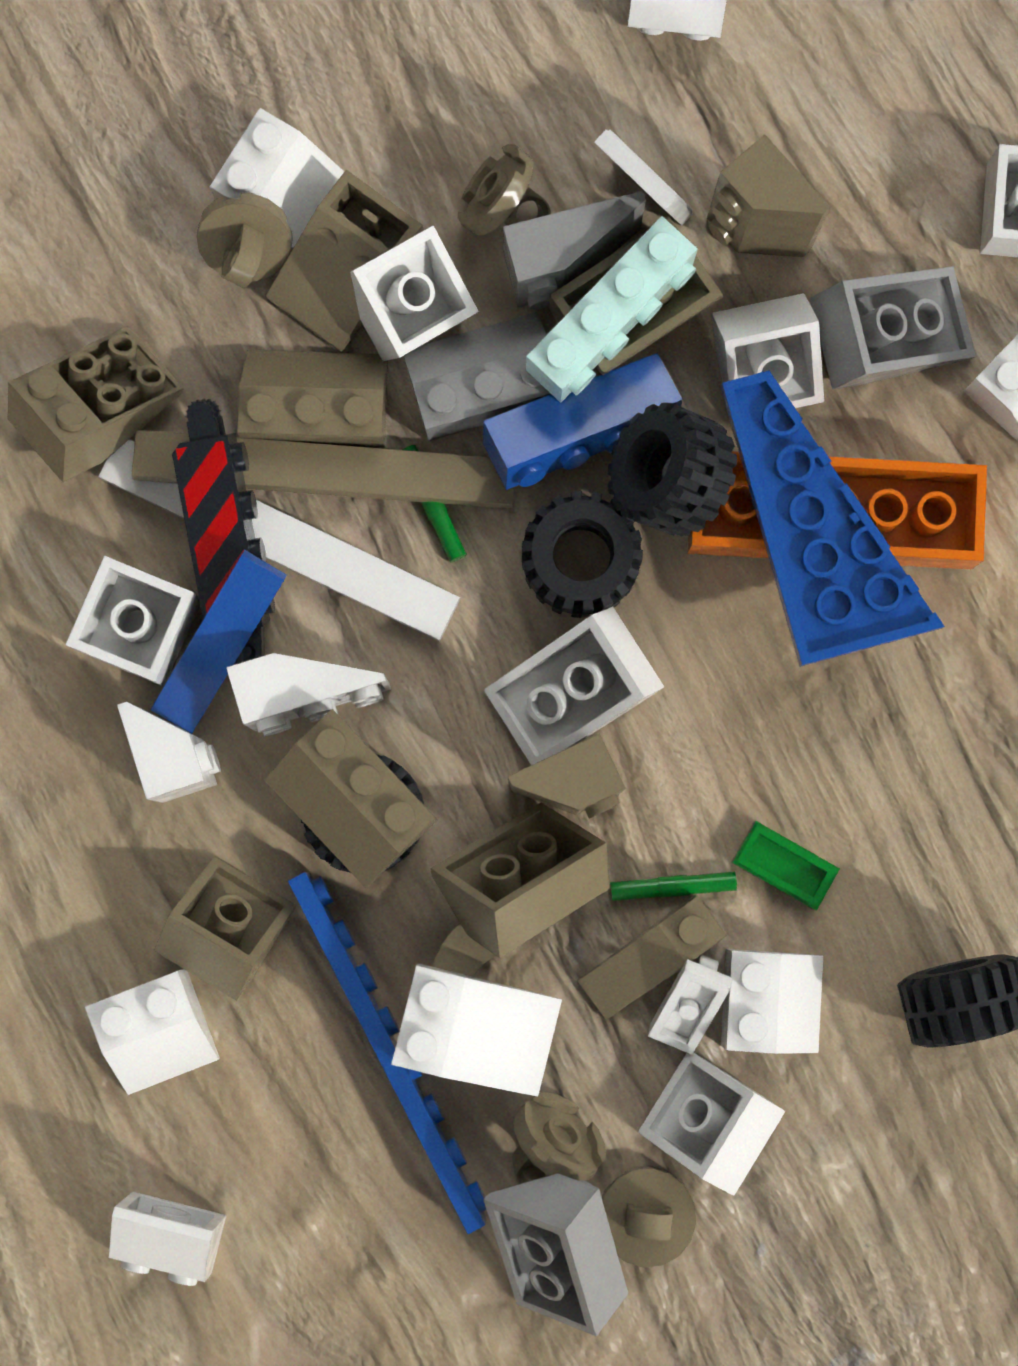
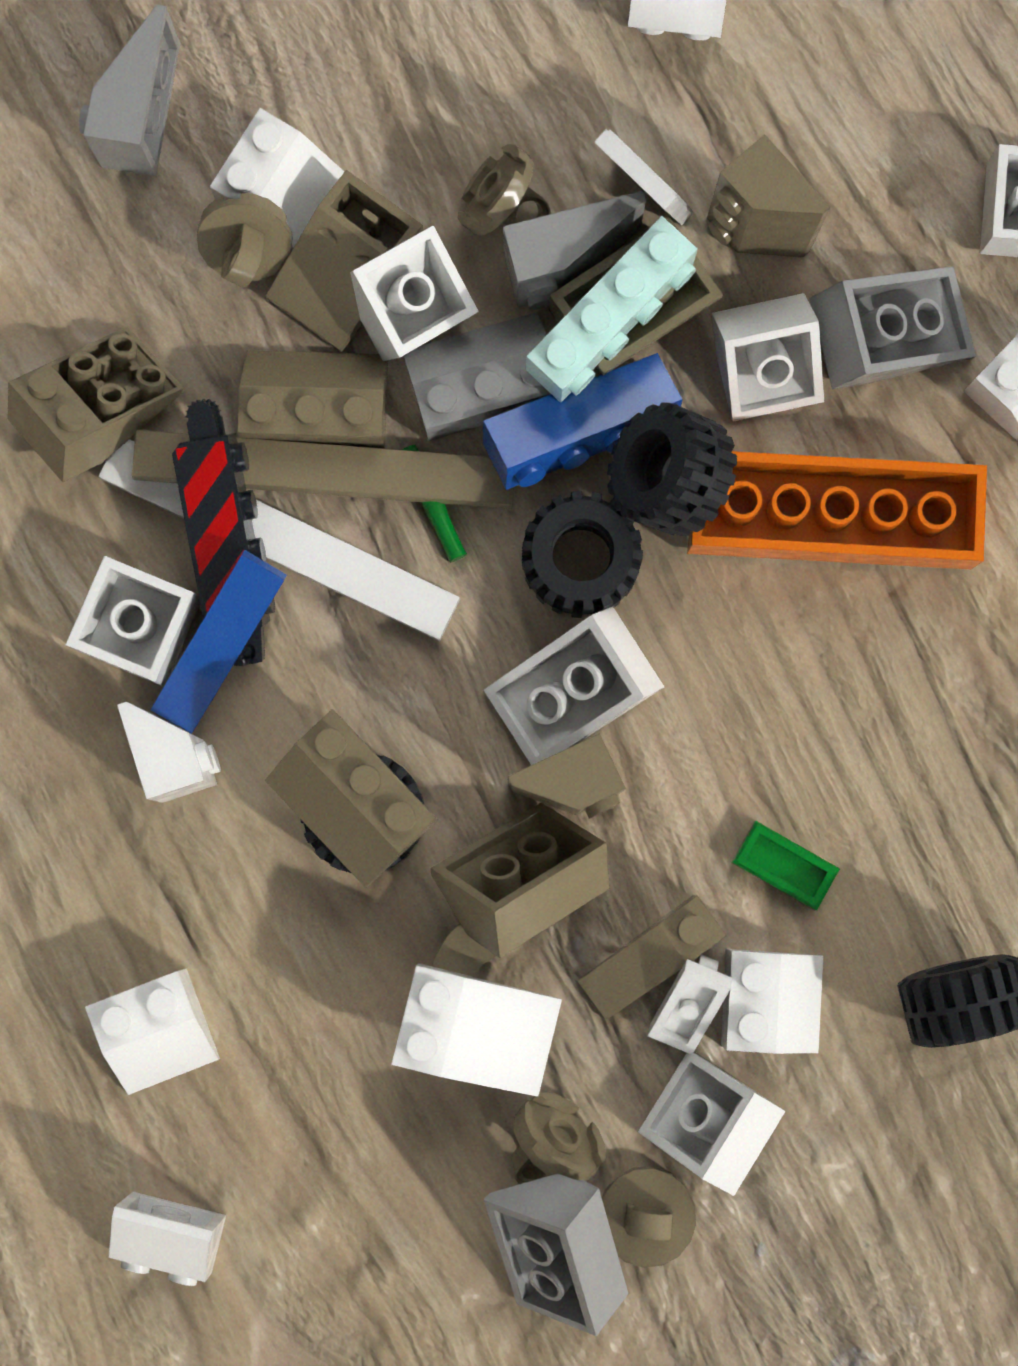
dark tan slope [154,856,297,1001] -> none
white slope [226,653,391,736] -> none
blue plate [288,872,486,1234] -> none
green piece [610,871,737,901] -> none
blue wing [720,370,945,667] -> none
none -> light grey slope [79,5,181,176]

